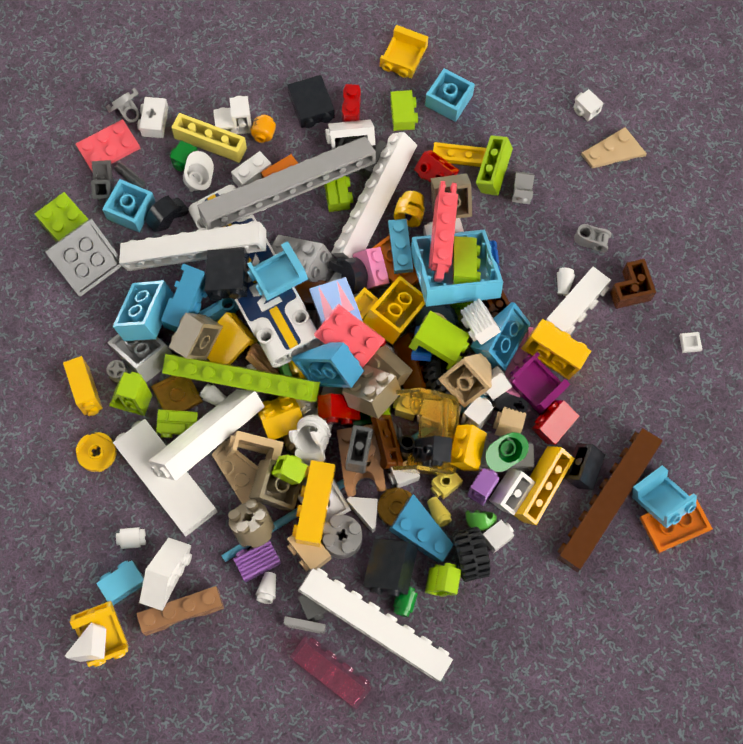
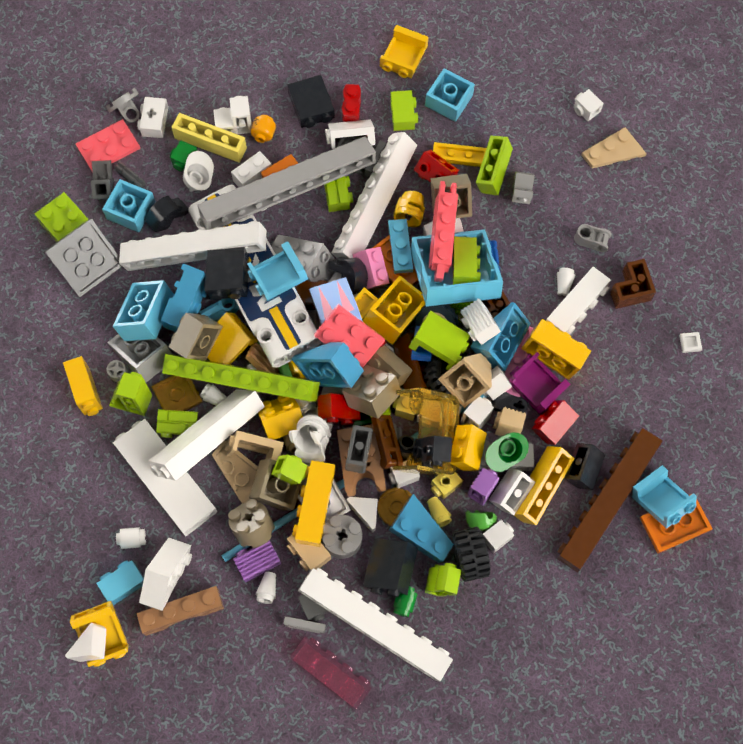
yellow plate [76,432,116,472] -> none

